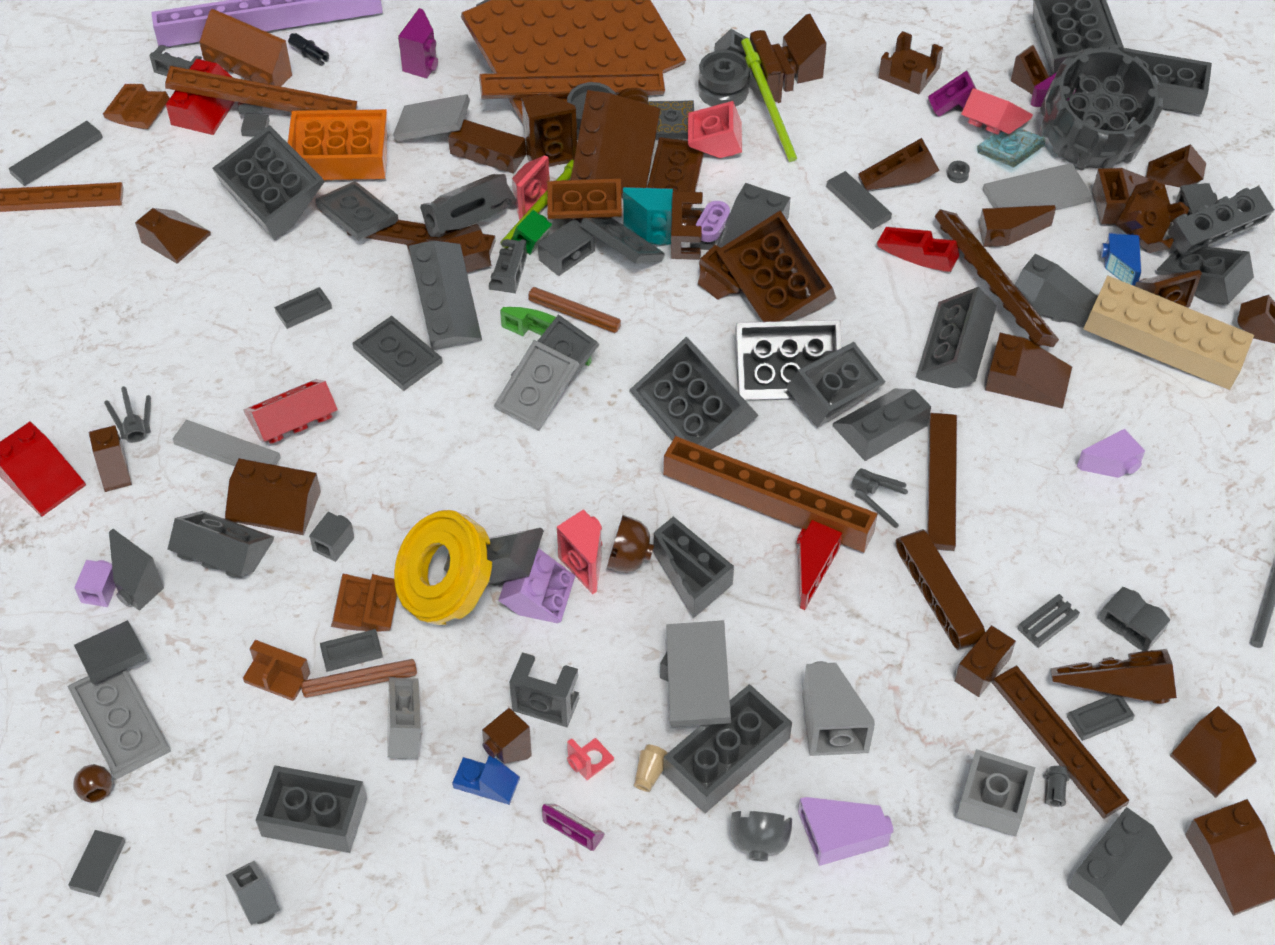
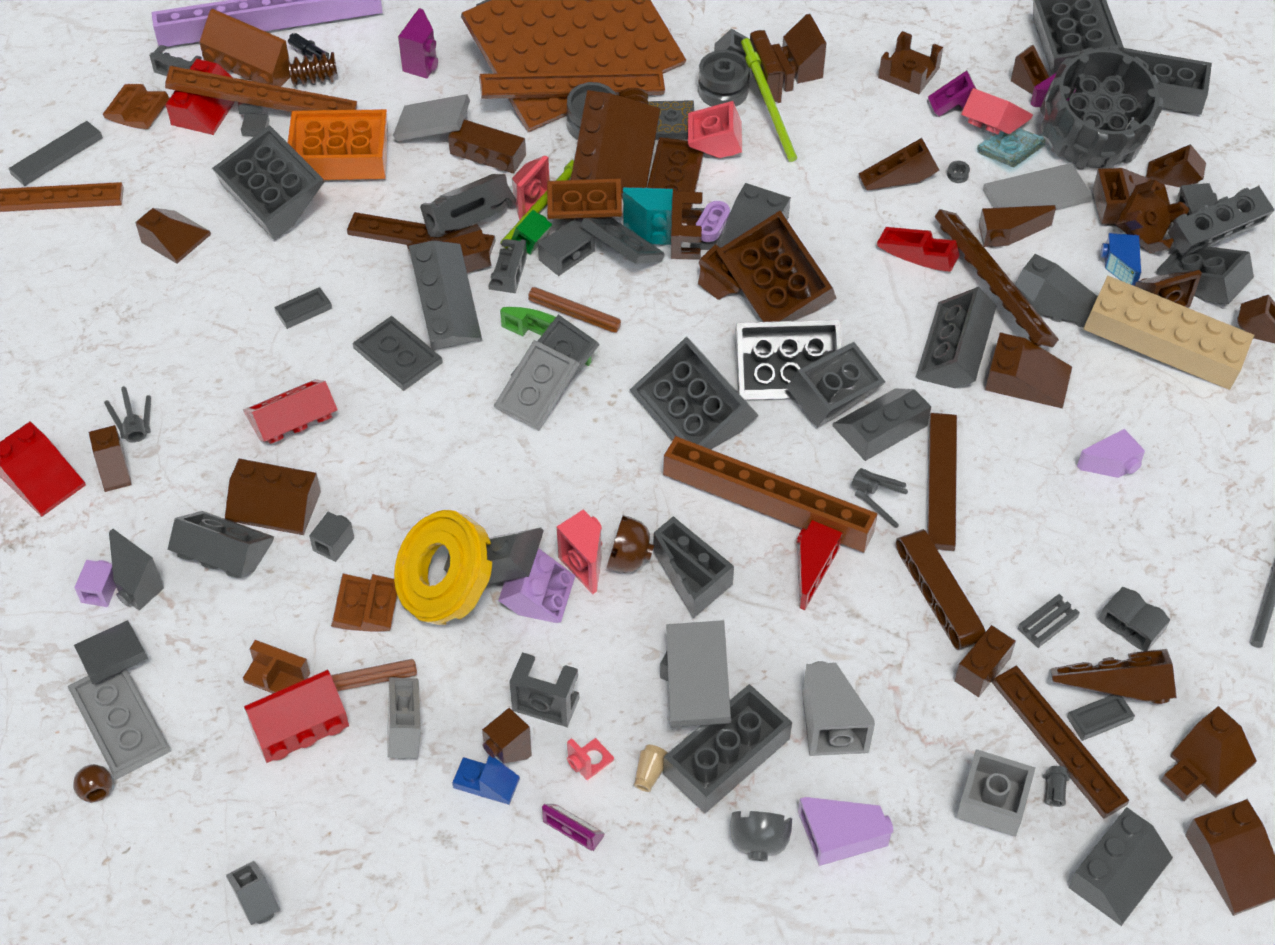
dark grey tile [68,830,125,897] -> none
light grey tile [173,419,280,466] -> none
dark grey brick [256,765,367,853] -> none
dark grey tile [315,181,398,240] -> none
dark grey tile [320,629,383,672] -> none
reddish brown slope [522,94,577,167] -> none
dark grey tile [826,171,892,229] -> none
none -> slope [244,670,349,763]
none -> reddish brown piece [288,52,338,87]
none -> reddish brown plate [1162,758,1207,801]

